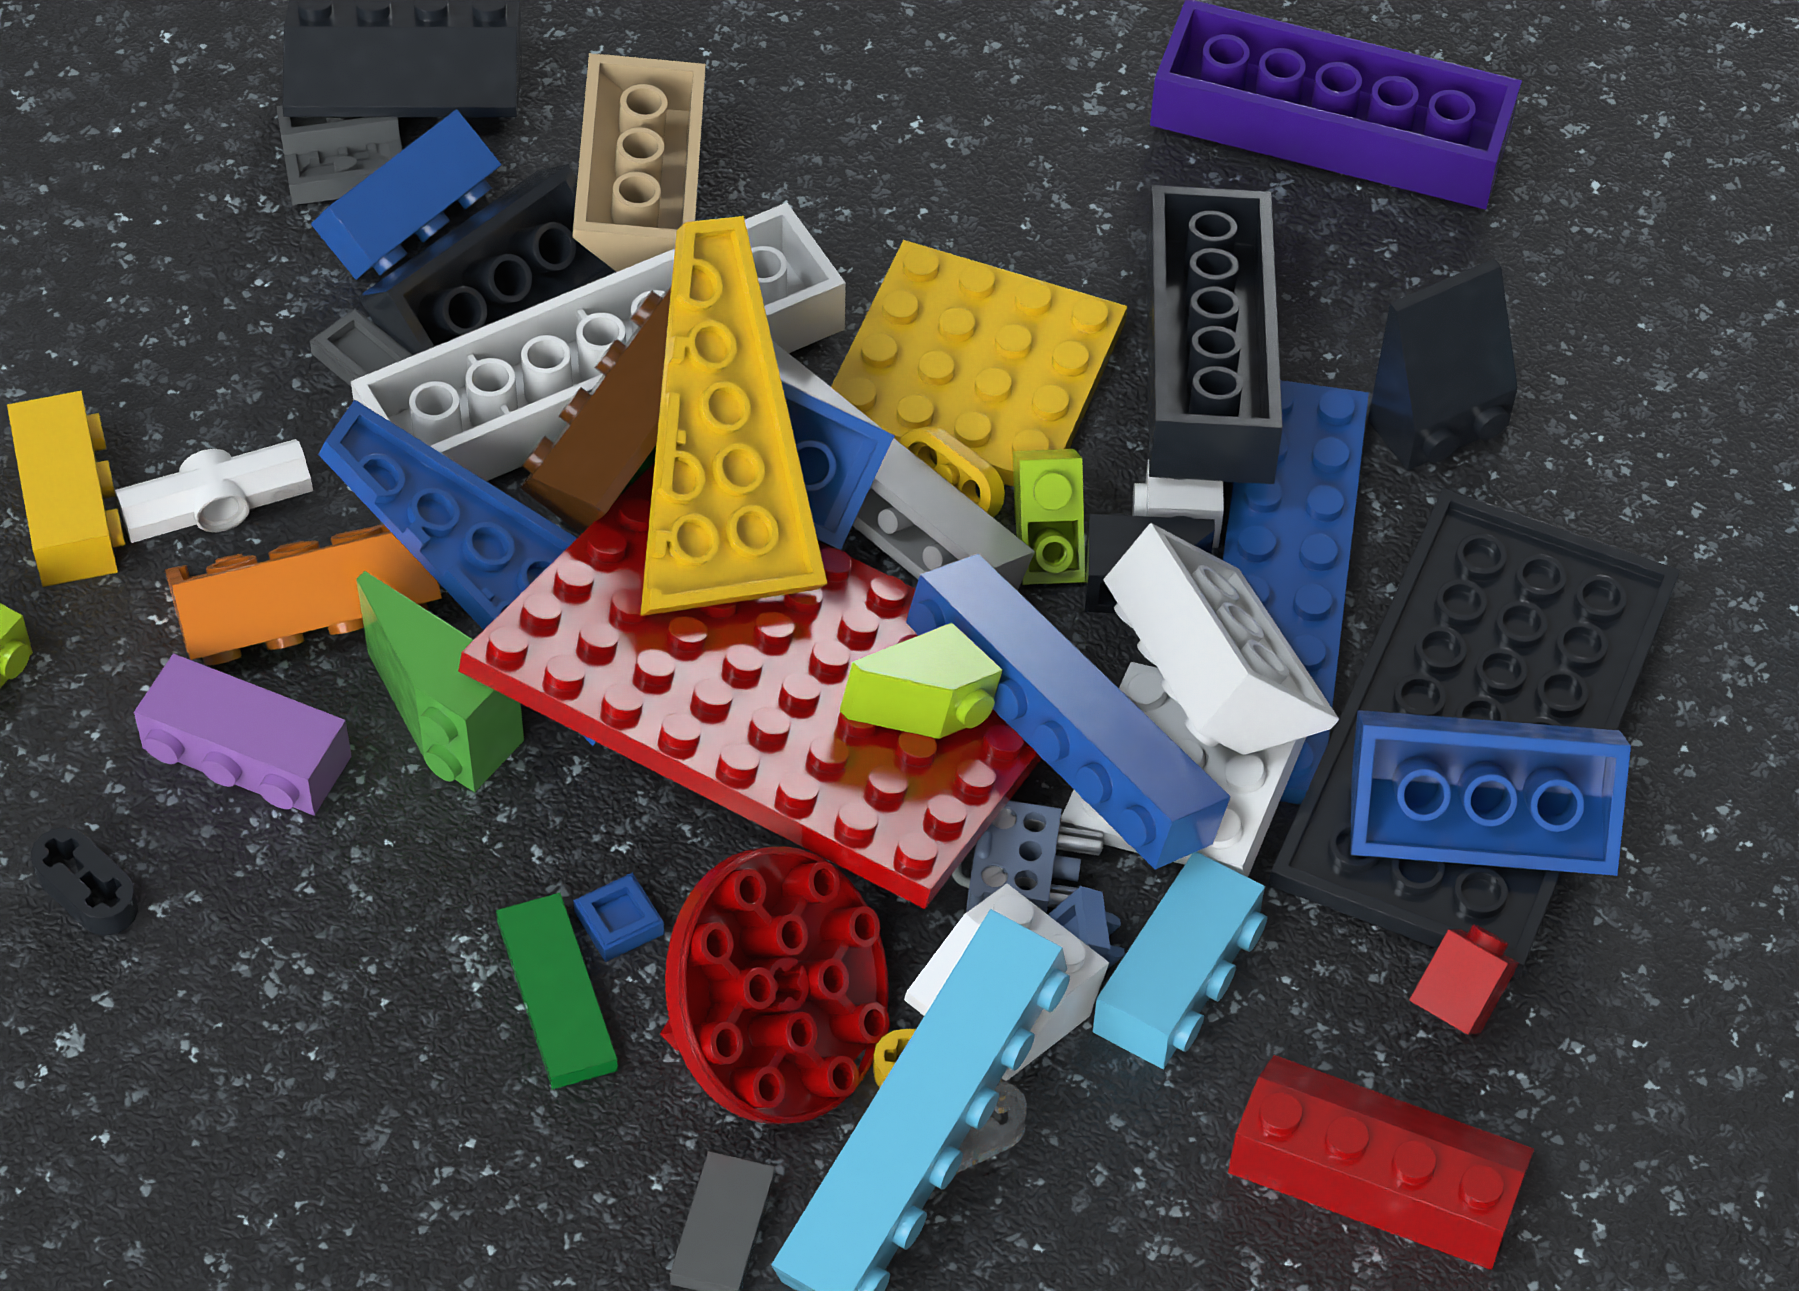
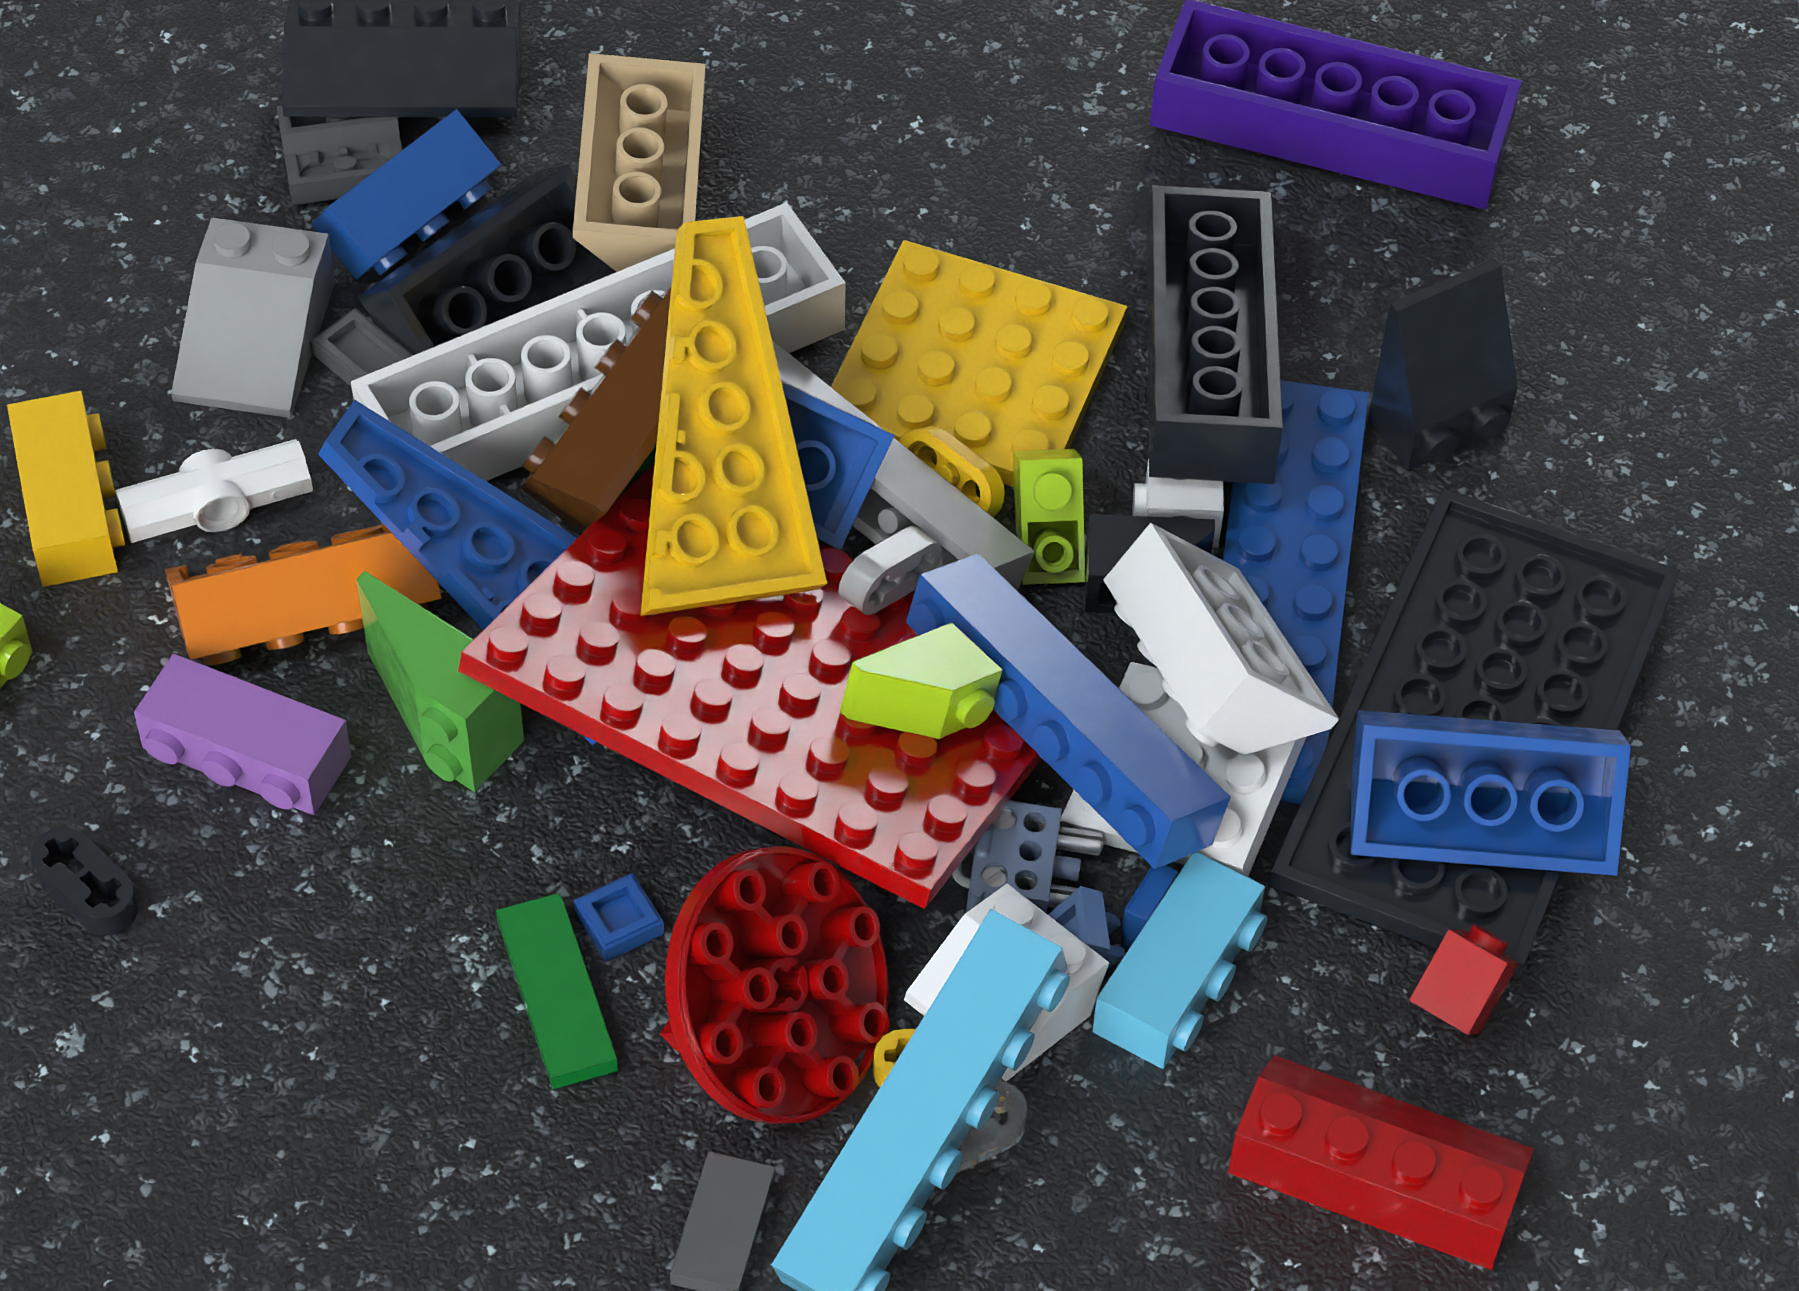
none -> light grey slope [171,217,336,418]
none -> light grey beam [839,526,942,615]
none -> blue tile [1121,865,1178,949]

